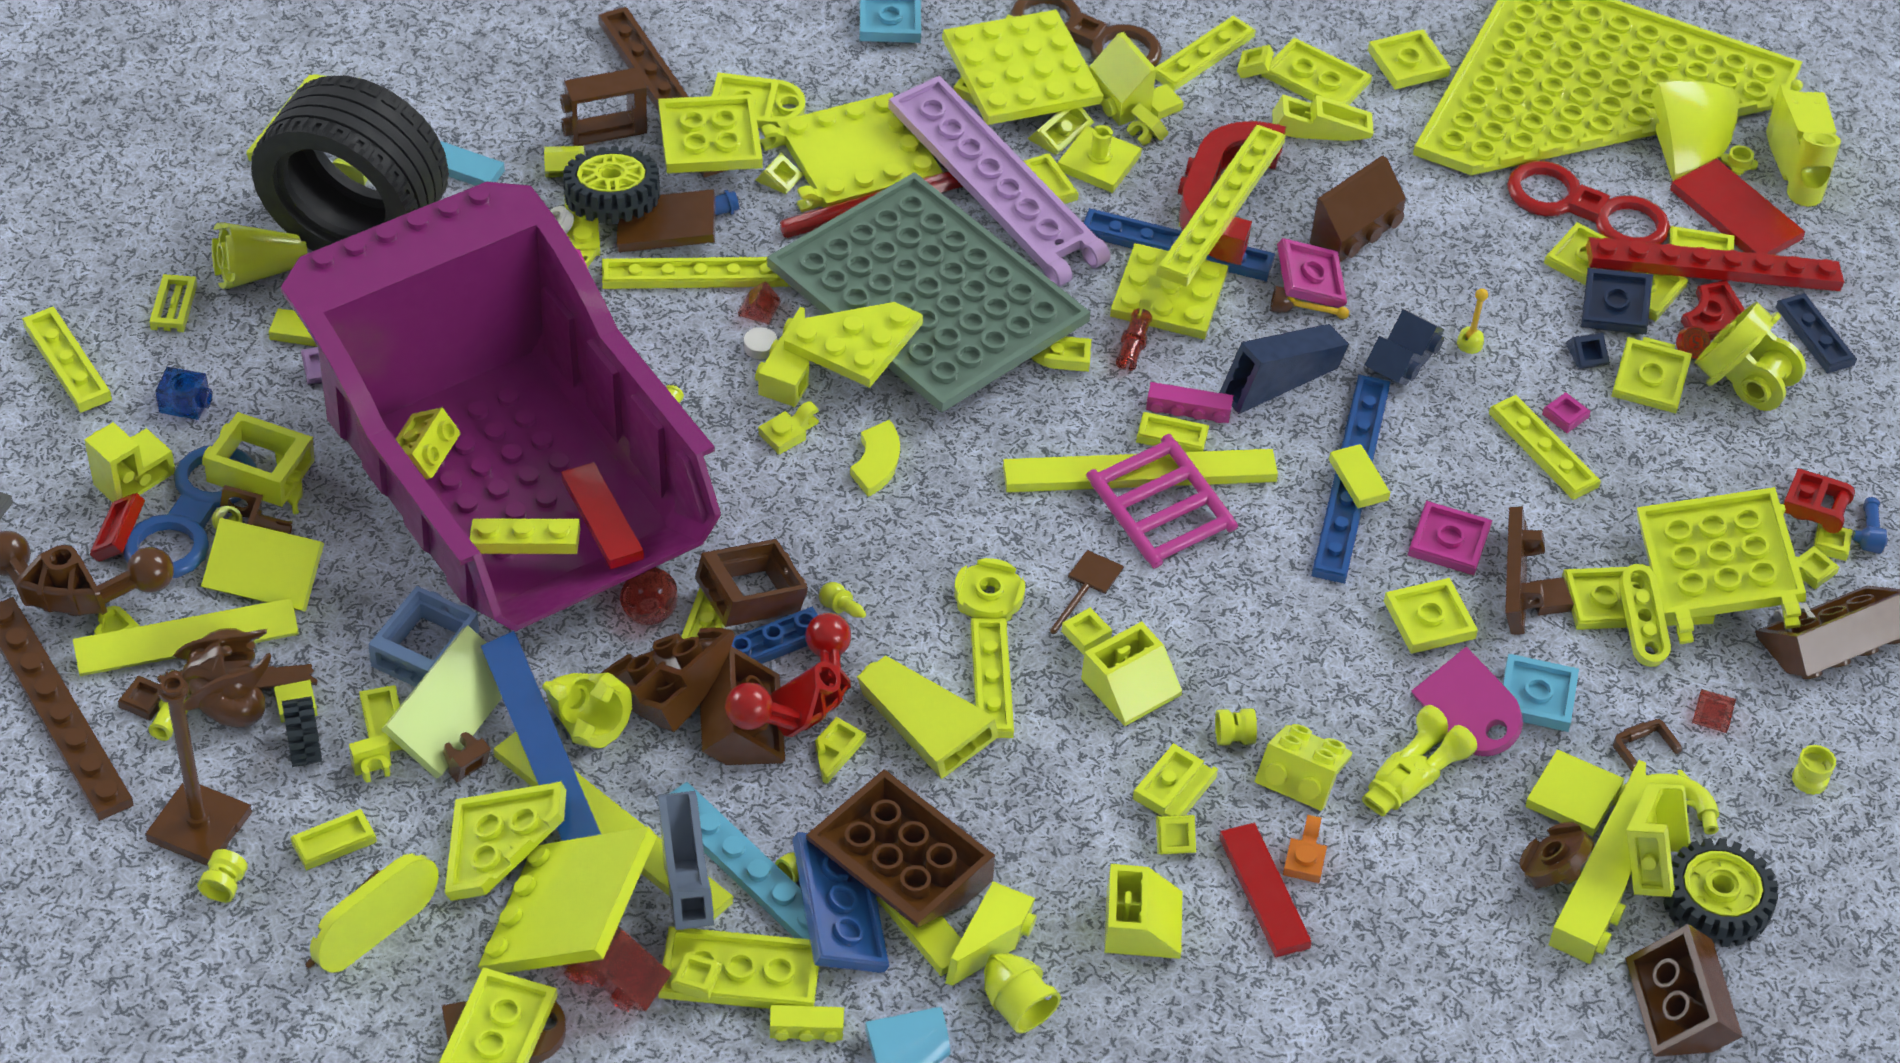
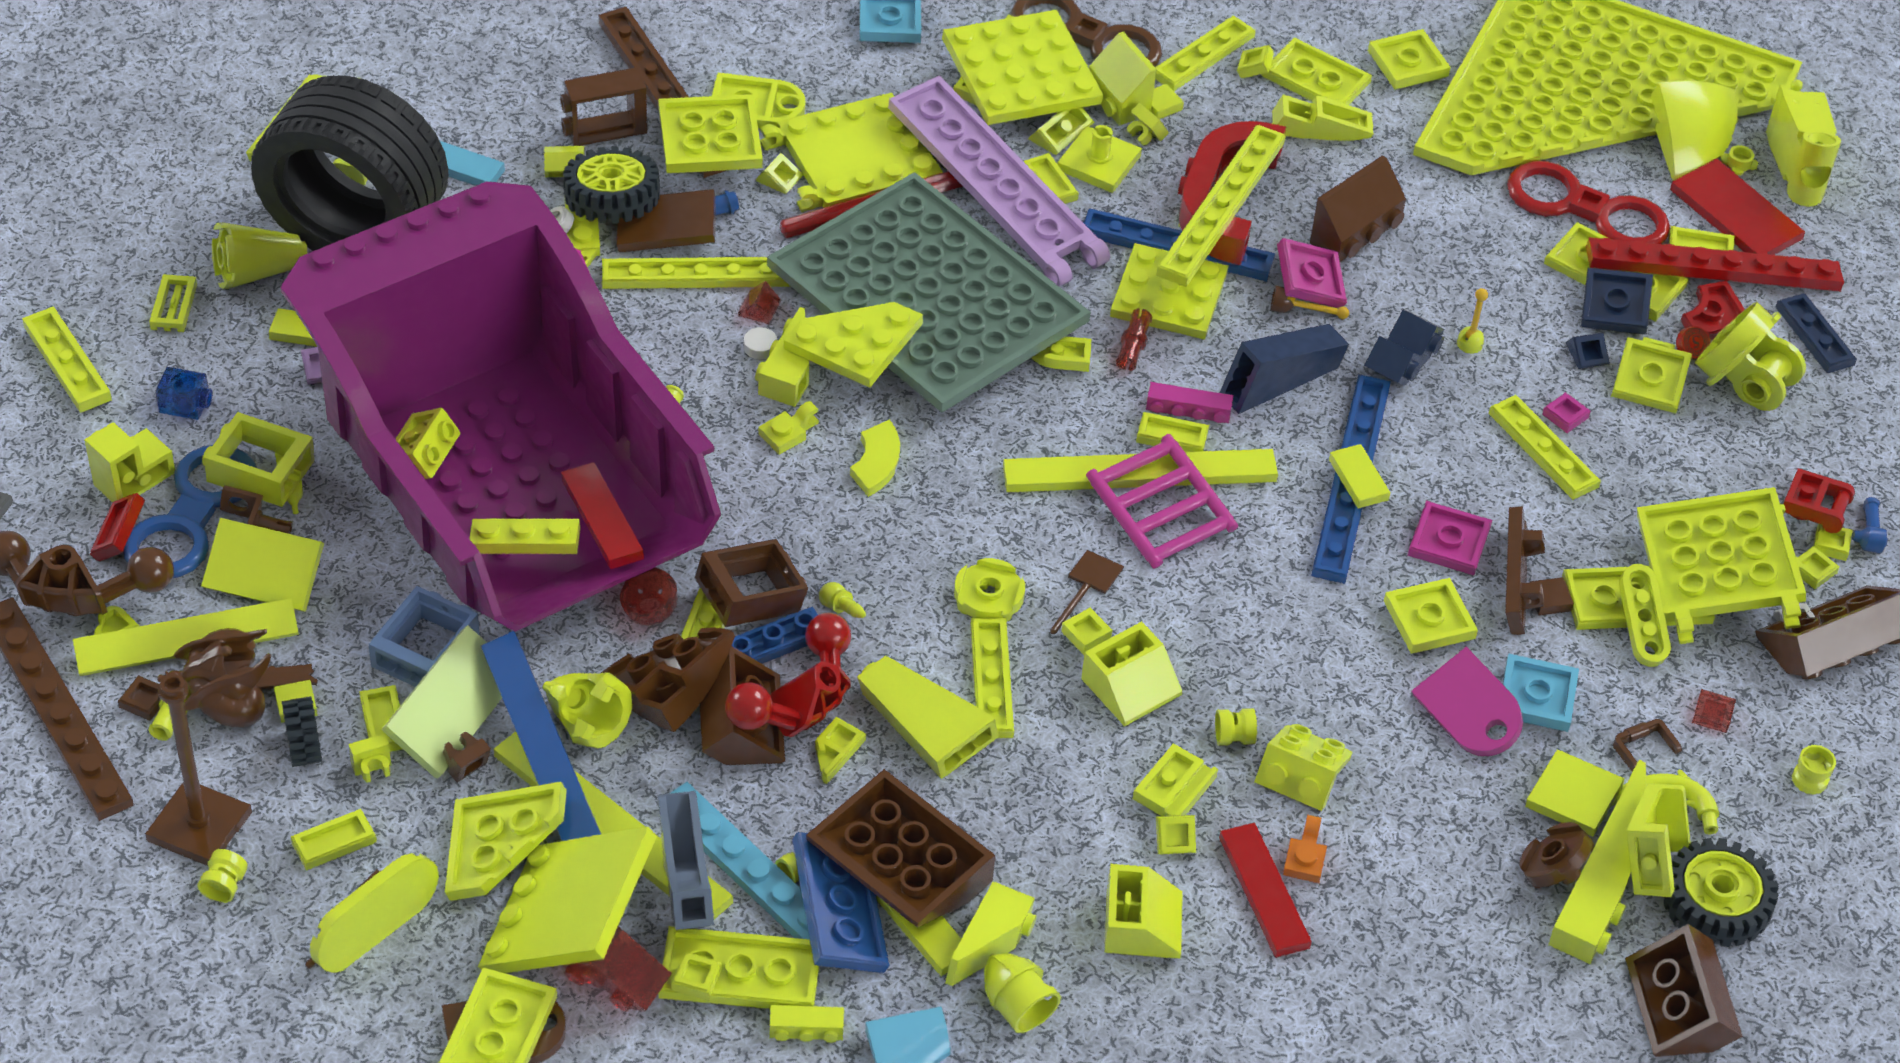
neon yellow hinge [212,506,243,530] -> none
neon yellow piece [1362,705,1477,816] -> none

